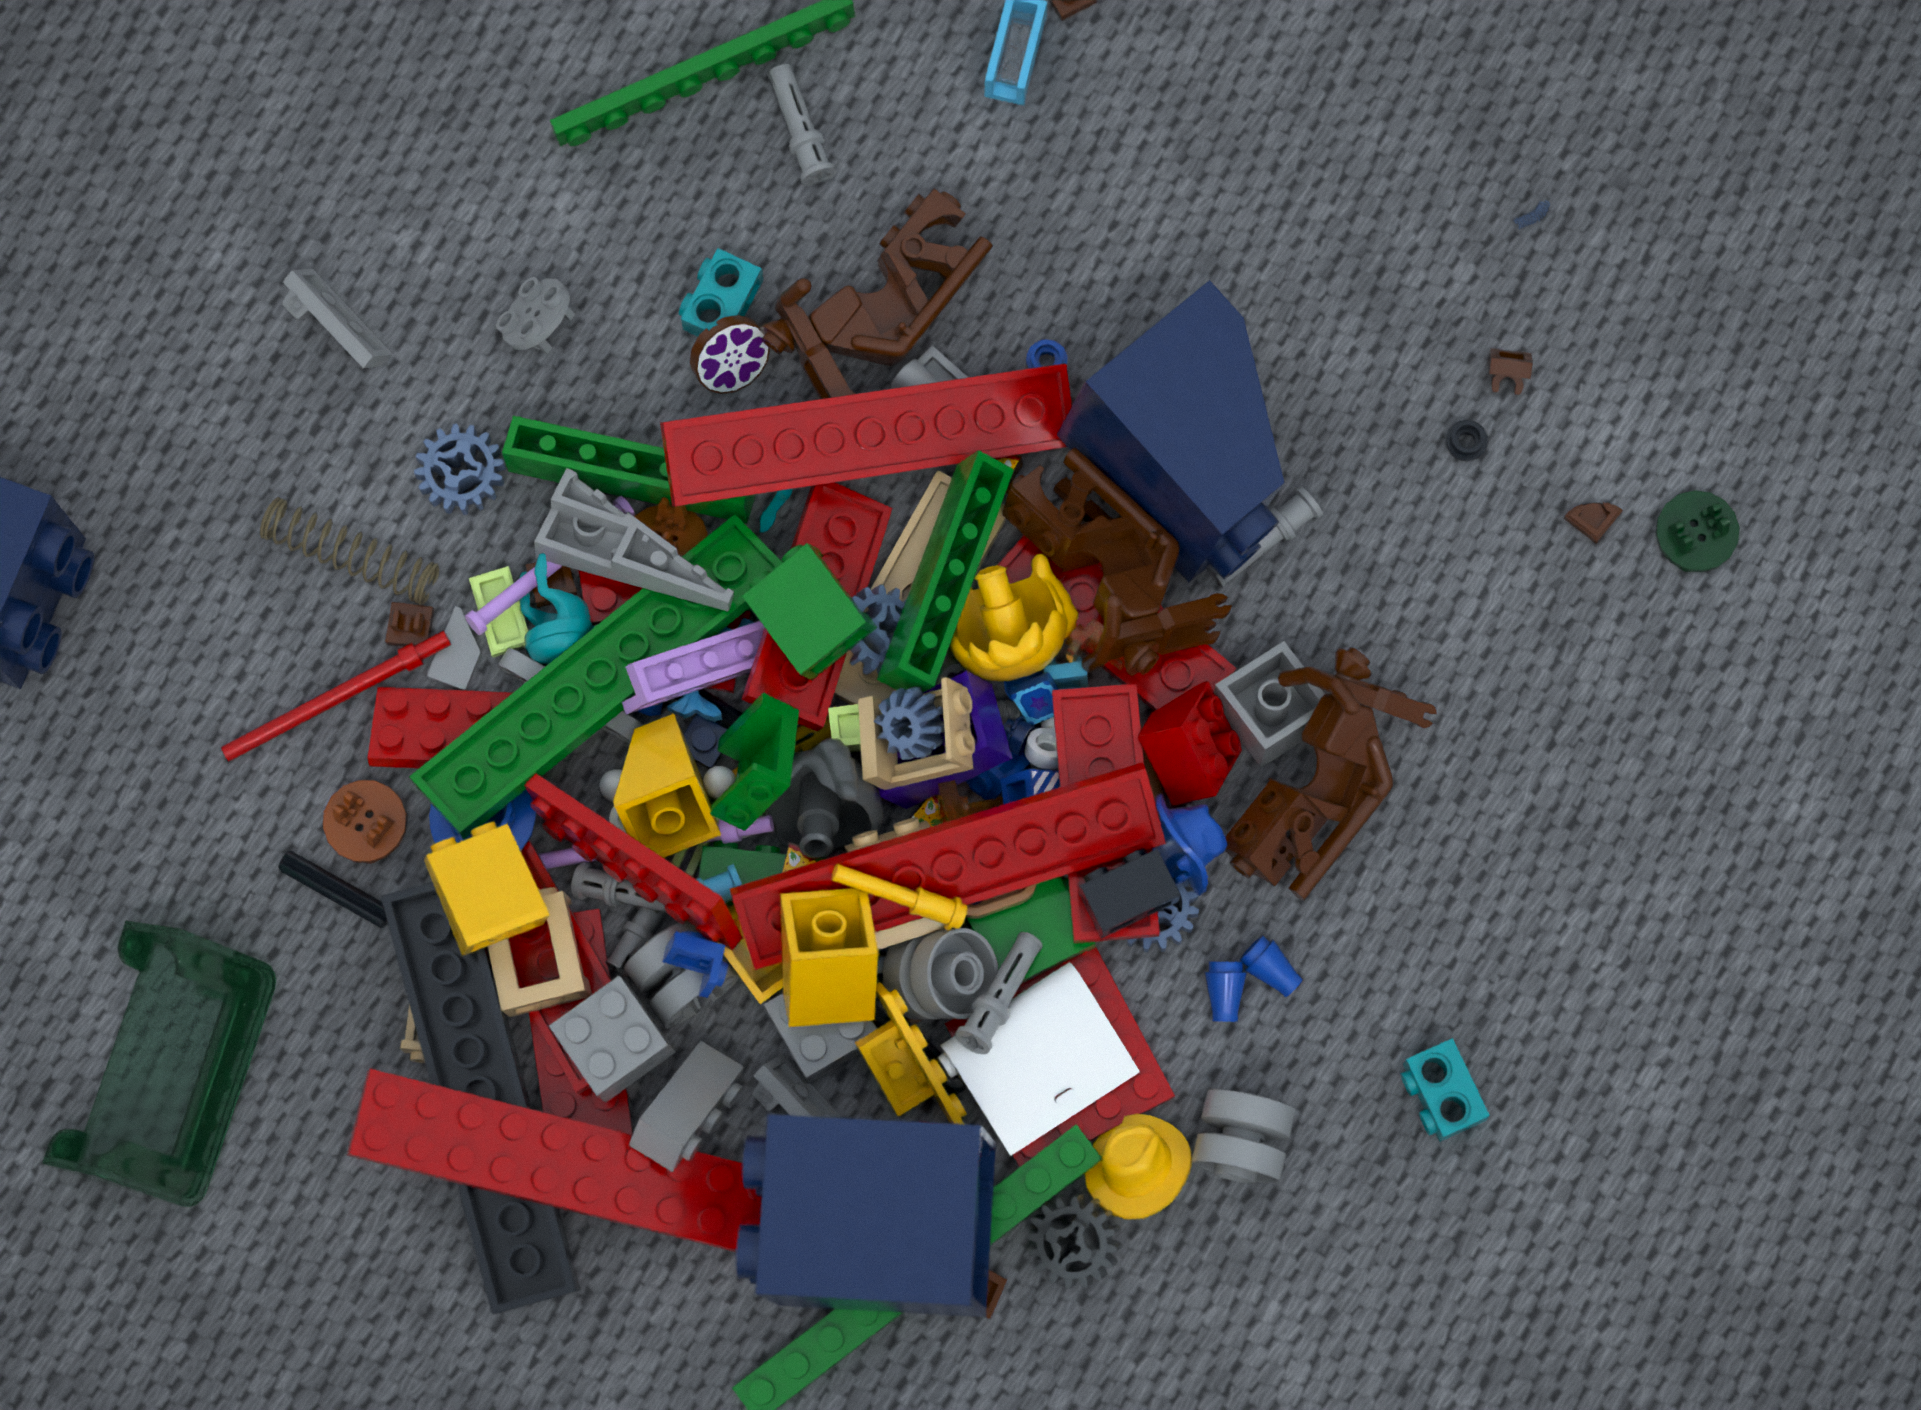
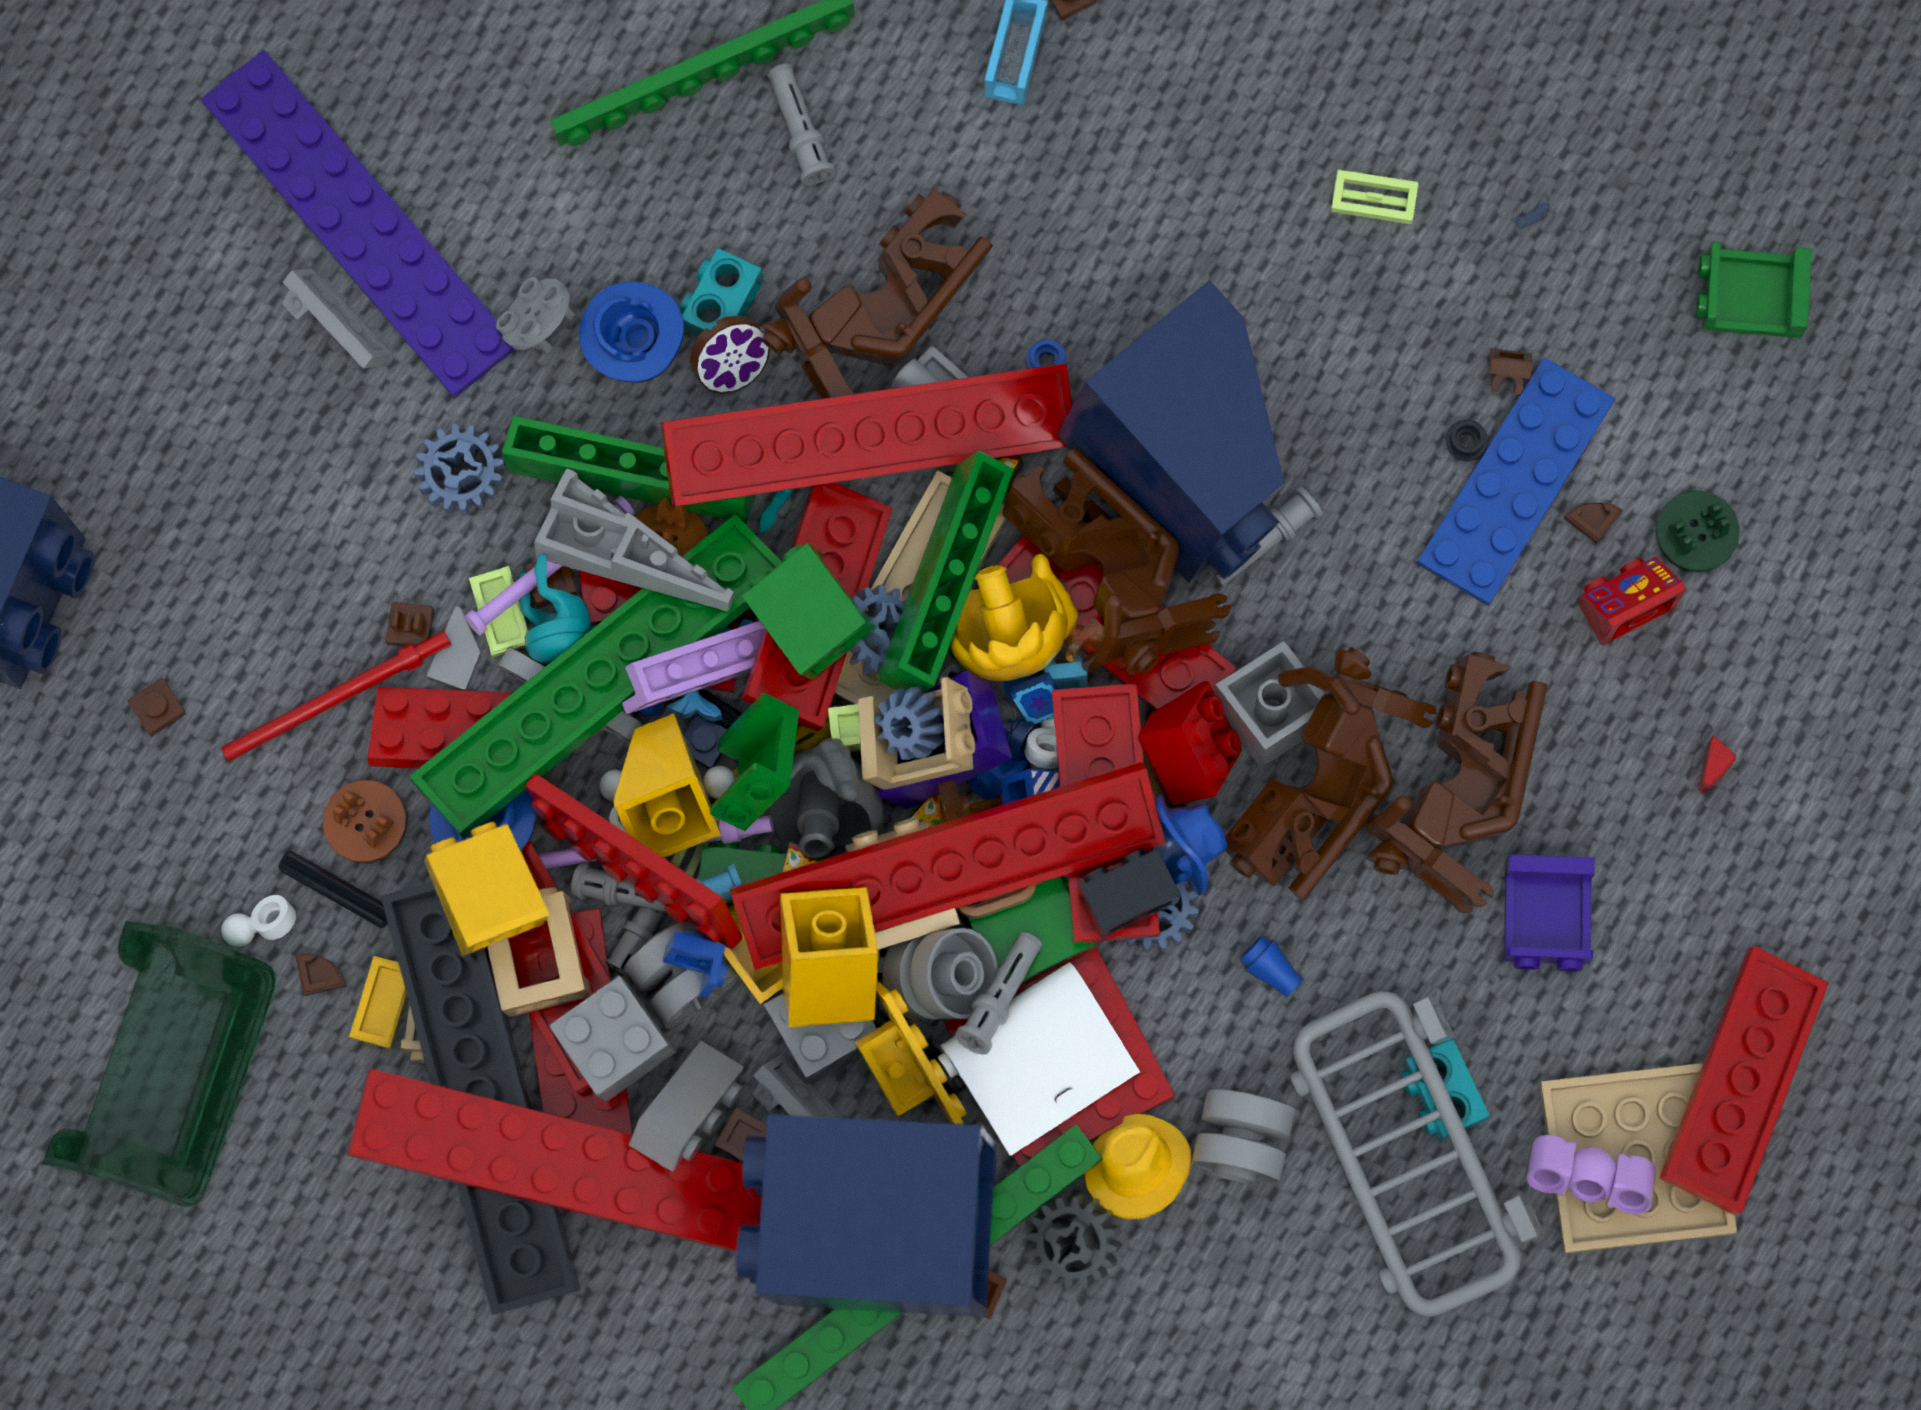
dark tan piece [259,497,440,605] -> none
yellow pin [831,864,968,930] -> none
blue cone [1204,961,1247,1022] -> none
none -> reddish brown plate [127,678,186,737]
none -> dark purple plate [200,50,515,399]
none -> white plate [221,895,296,947]
none -> reddish brown tile [295,953,346,996]
none -> yellow tile [349,956,407,1049]
none -> blue hat [579,282,684,383]
none -> reddish brown plate [715,1108,767,1162]
none -> light grey bar [1291,991,1546,1317]
none -> yellowish green tile [1331,170,1419,224]
none -> reddish brown piece [1364,652,1547,913]
none -> blue plate [1417,357,1616,606]
none -> dark purple panel [1504,854,1595,972]
none -> lavender piece [1527,1135,1656,1214]
none -> tan plate [1539,1063,1737,1254]
none -> red slope [1578,556,1686,646]
none -> red plate [1659,946,1829,1216]
none -> green panel [1696,241,1812,338]
none -> red slope [1698,736,1736,793]

